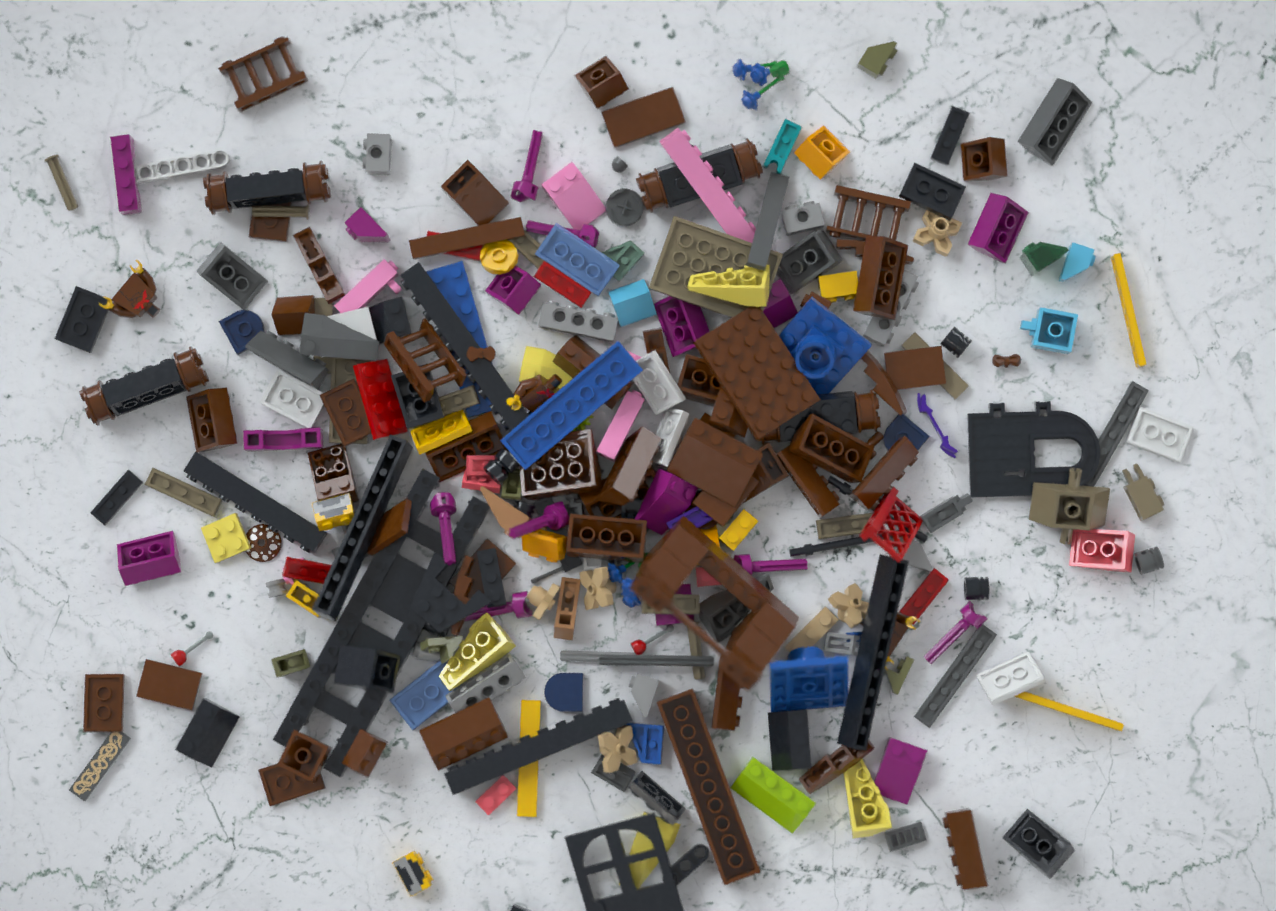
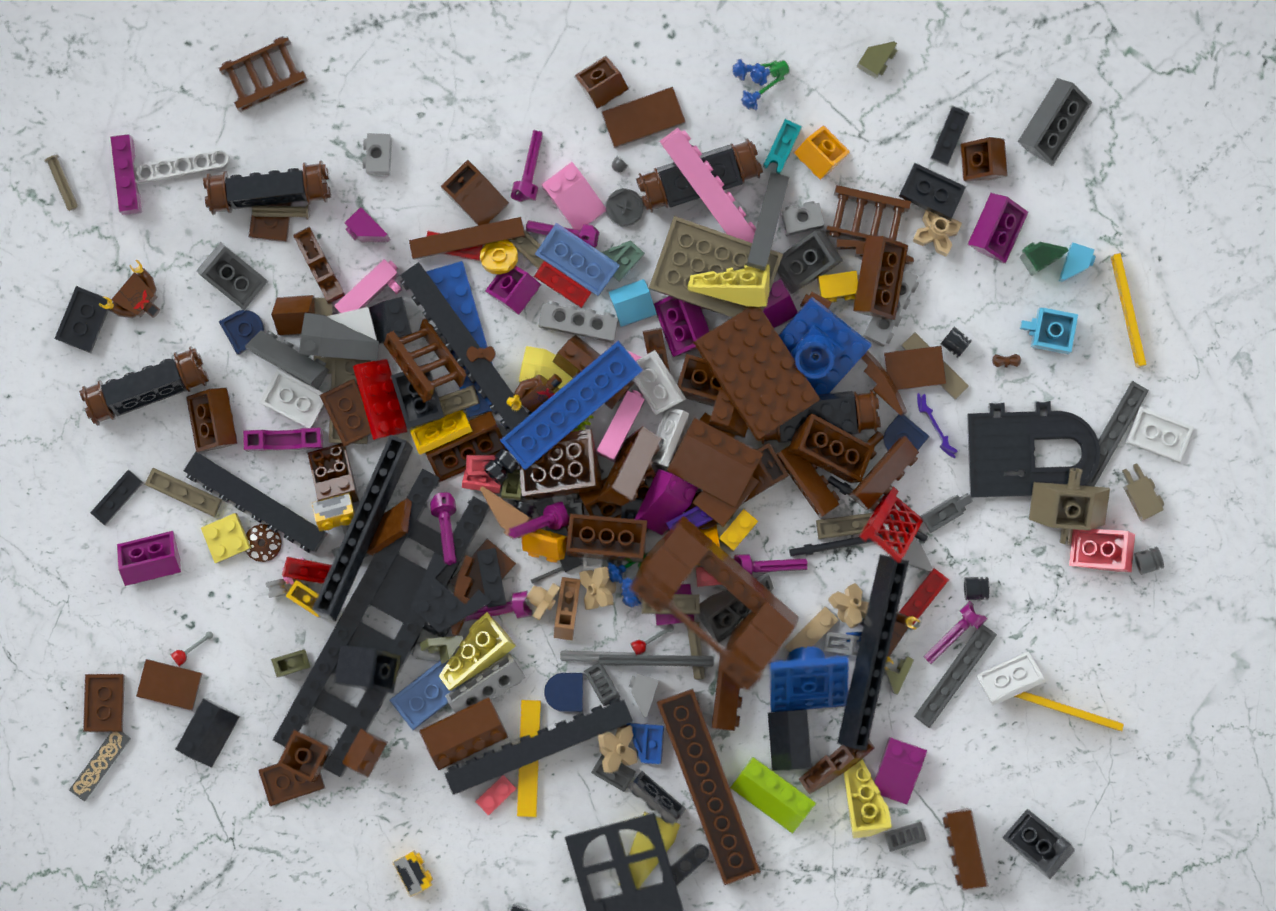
none -> dark grey slope [584,662,620,706]

